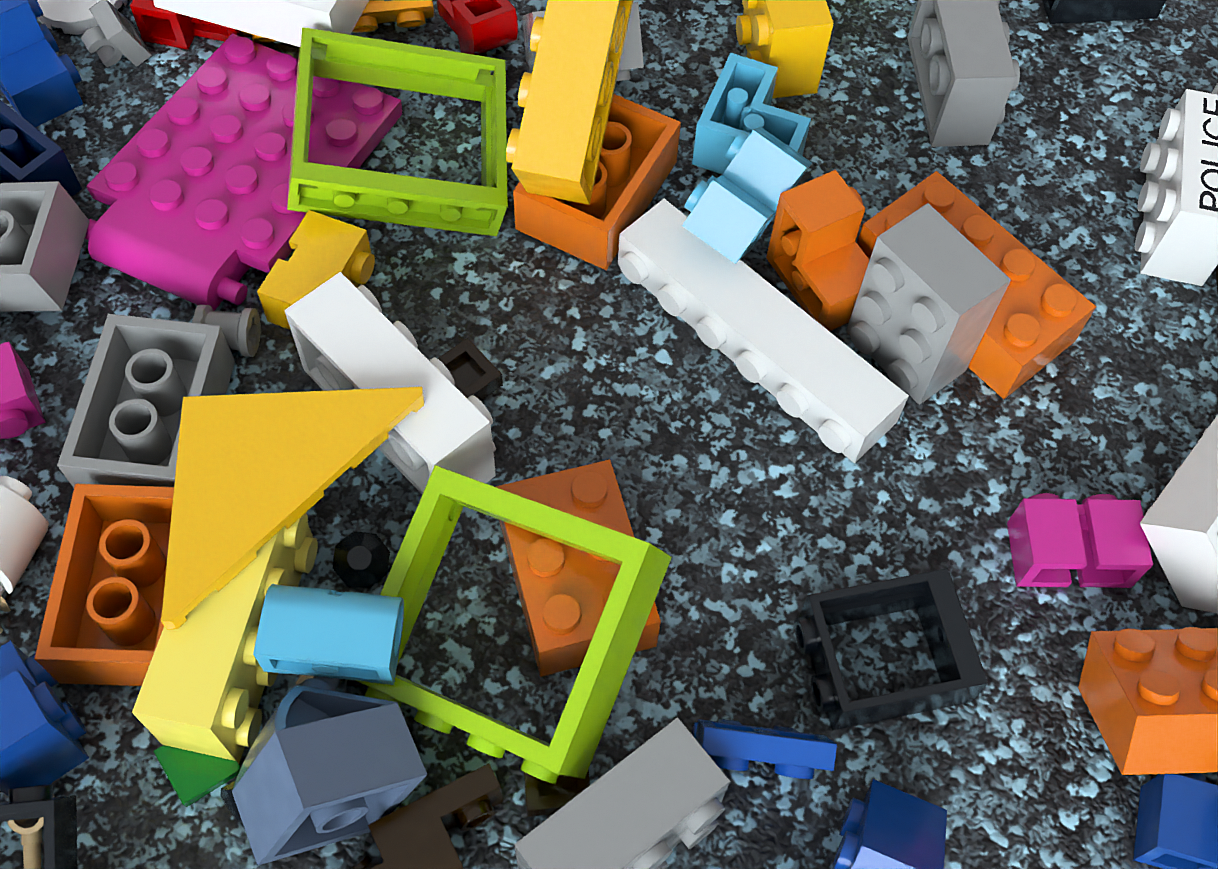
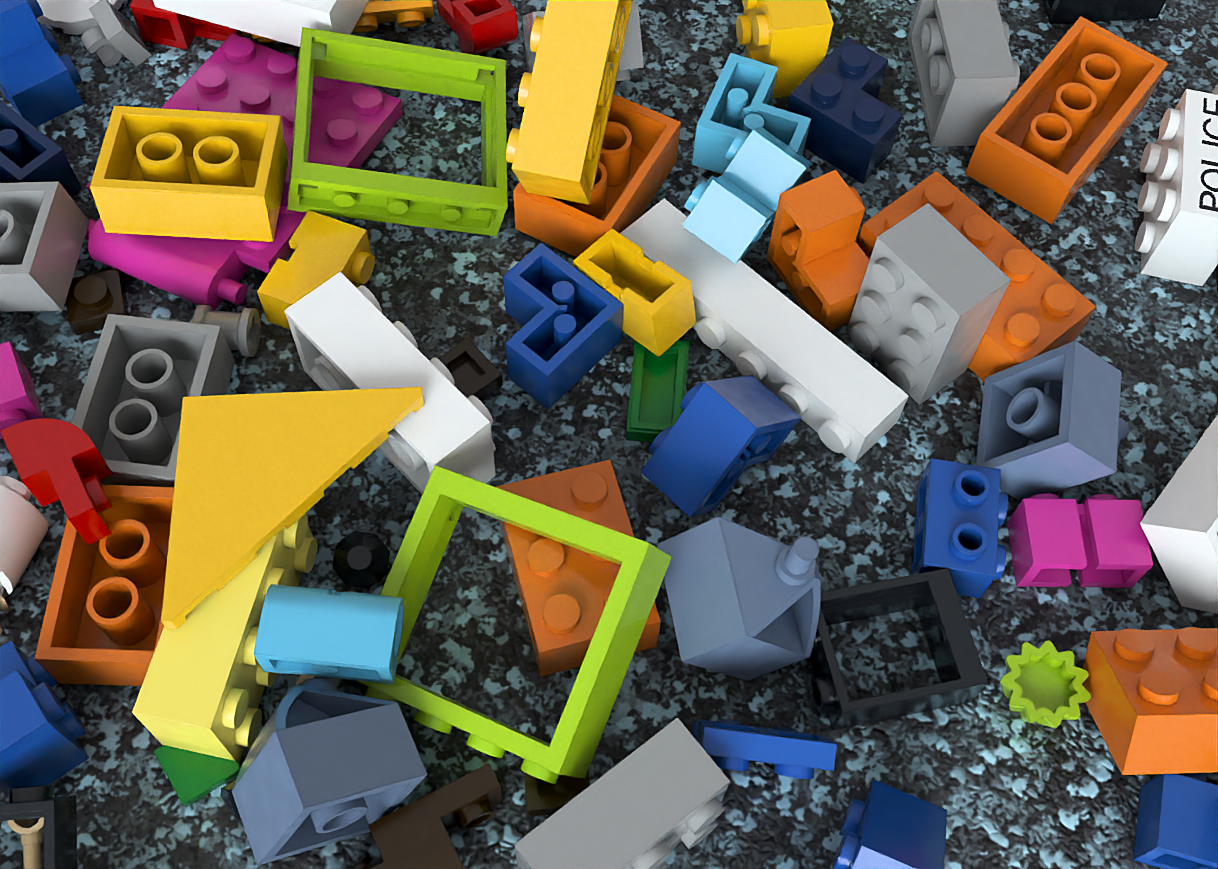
none -> red brick [0,418,113,545]
none -> dark brown plate [66,269,129,335]
none -> yellow brick [90,106,289,242]
none -> blue brick [503,243,624,410]
none -> yellow brick [573,228,696,357]
none -> green tile [626,340,689,443]
none -> blue brick [641,375,802,518]
none -> sand blue piece [657,516,821,681]
none -> dark blue brick [787,36,903,184]
none -> blue brick [911,458,1008,598]
none -> orange brick [965,16,1168,225]
none -> sand blue piece [976,340,1129,502]
none -> lime piece [1000,640,1091,728]

